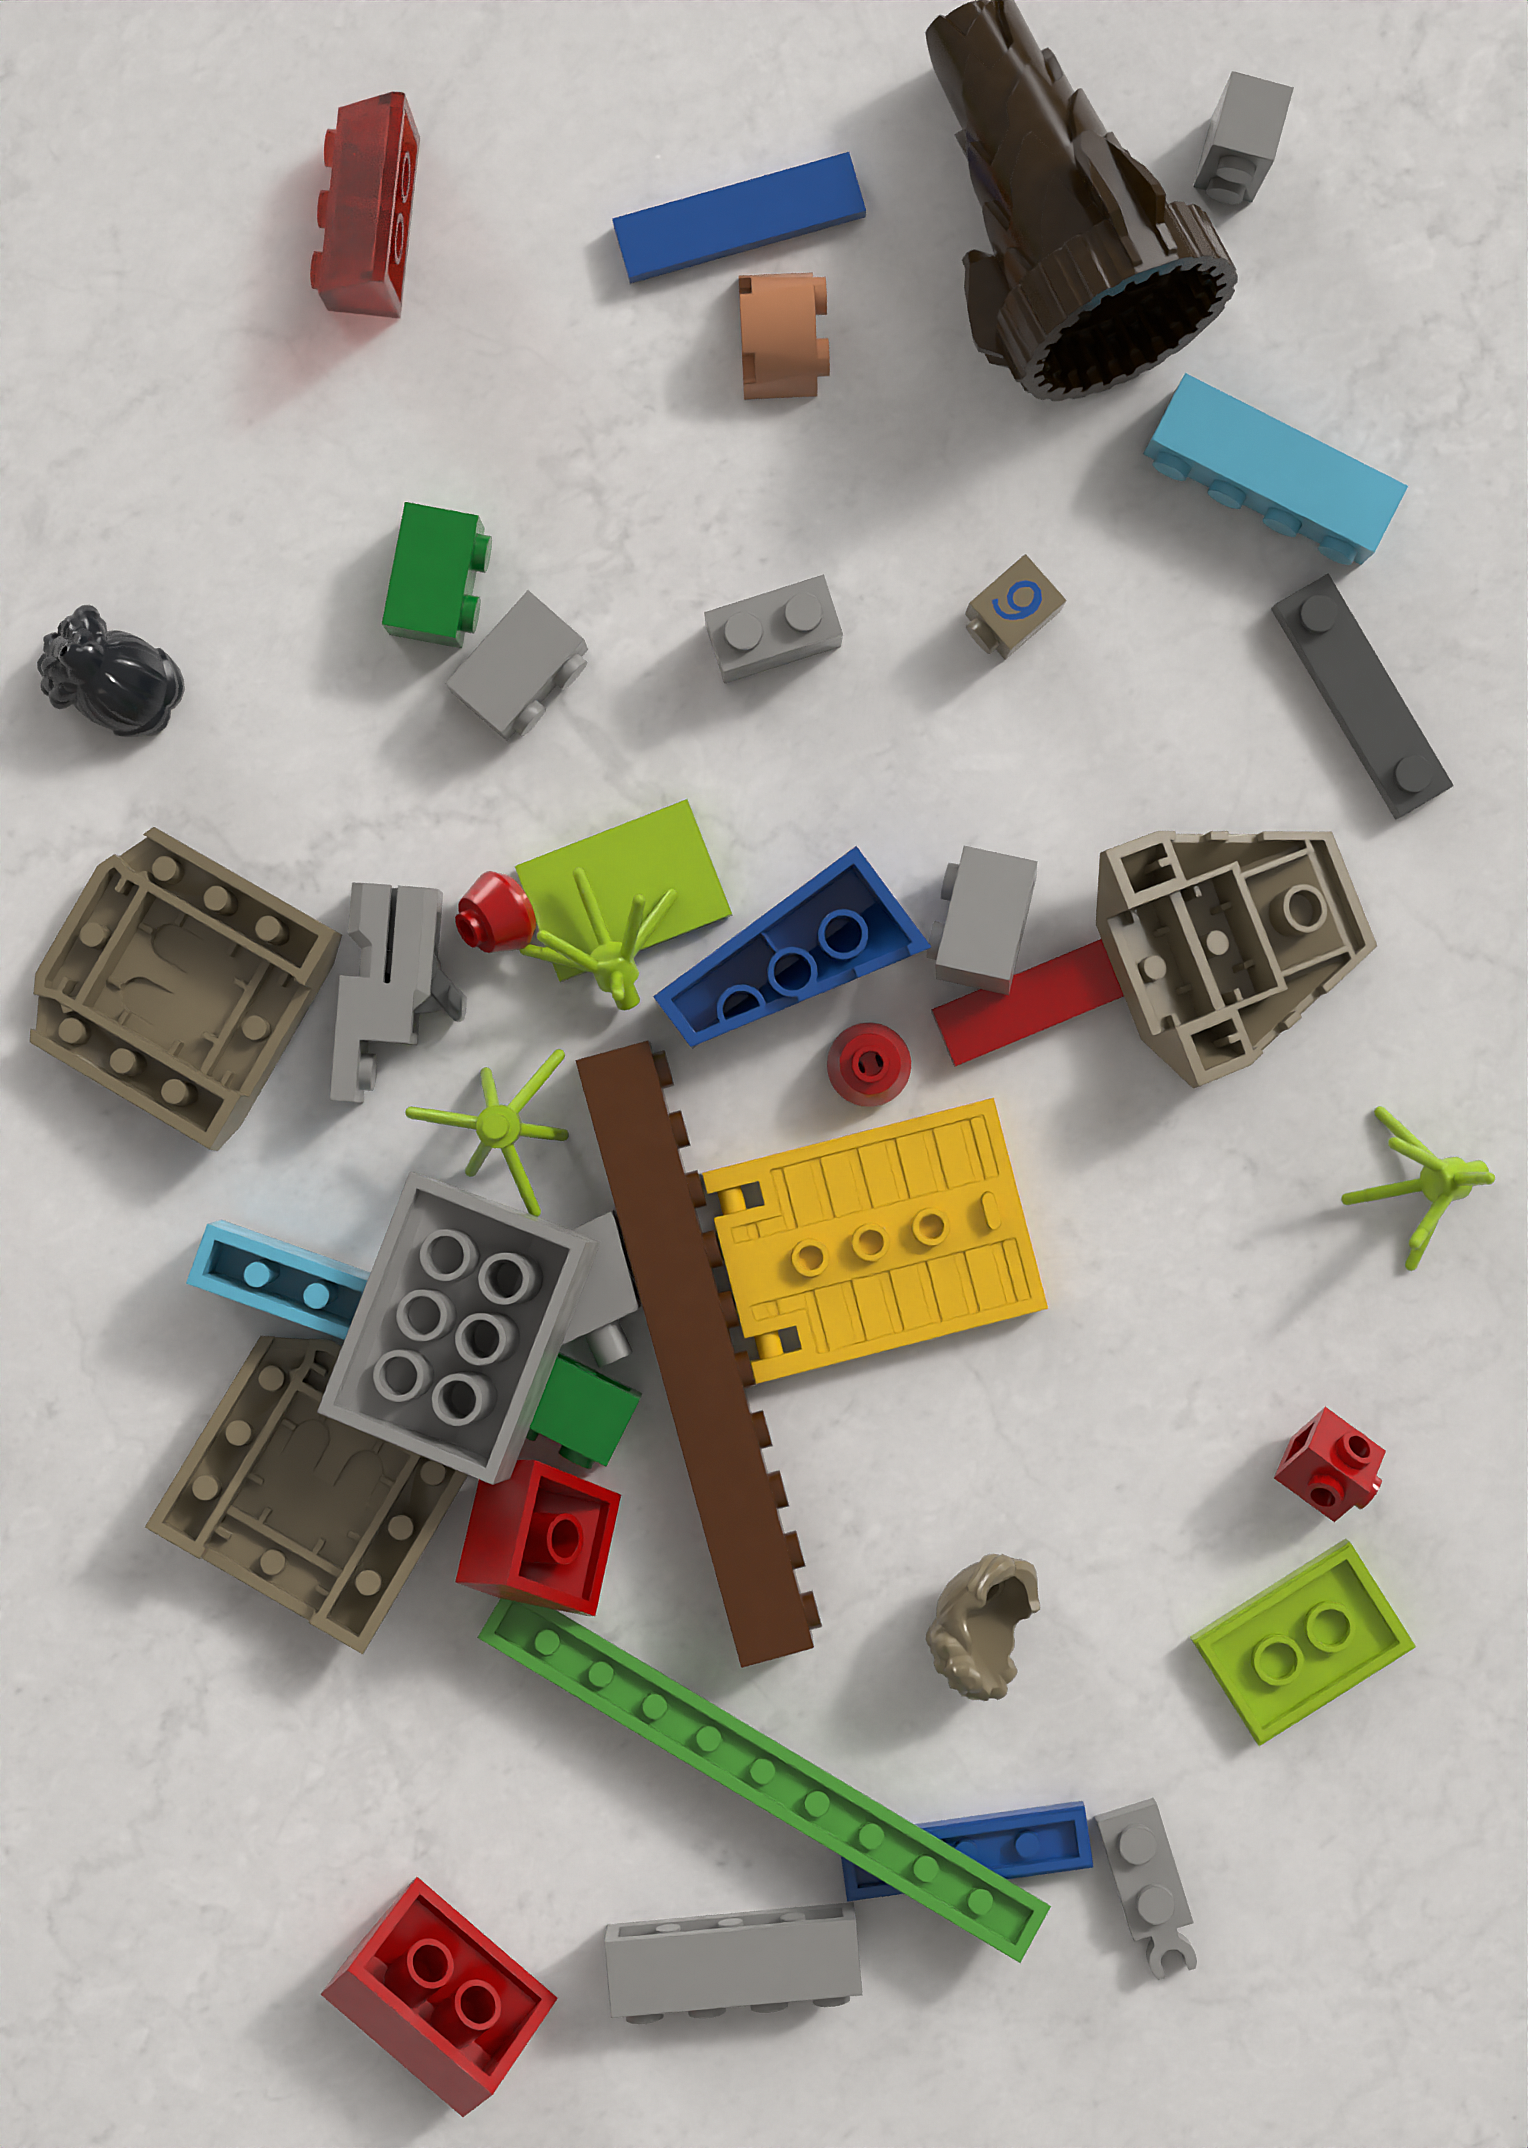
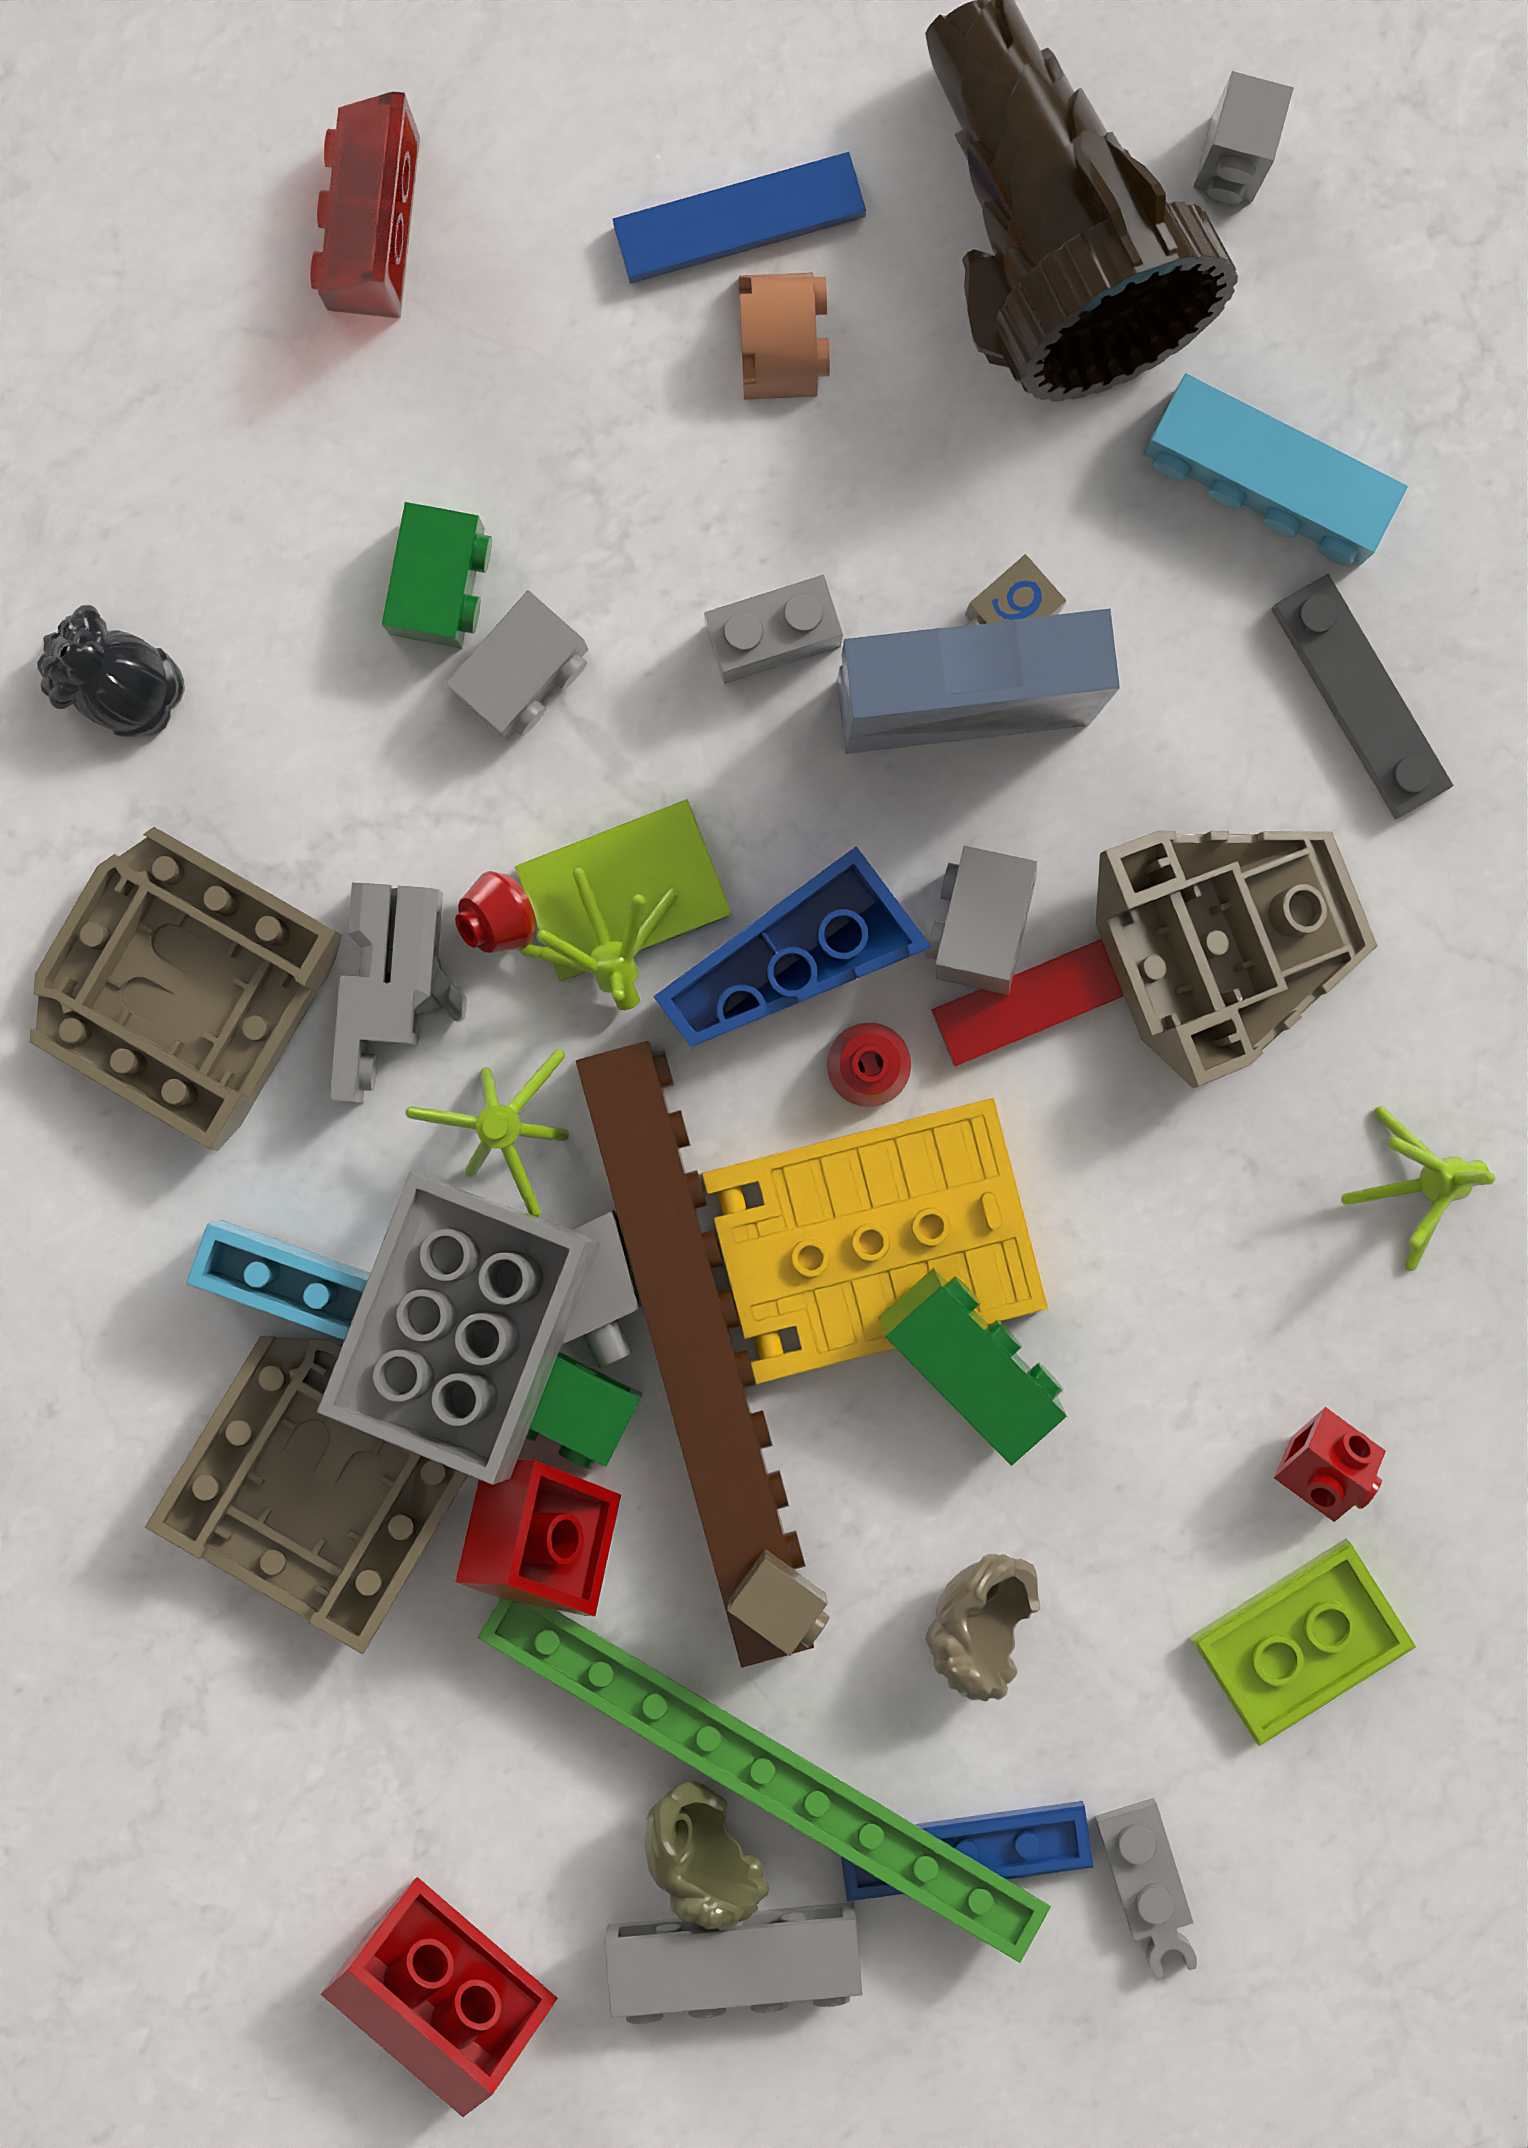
none -> olive hair [645,1781,769,1930]
none -> dark tan brick [727,1549,830,1656]
none -> sand blue tile [837,608,1120,754]
none -> green brick [878,1268,1067,1466]

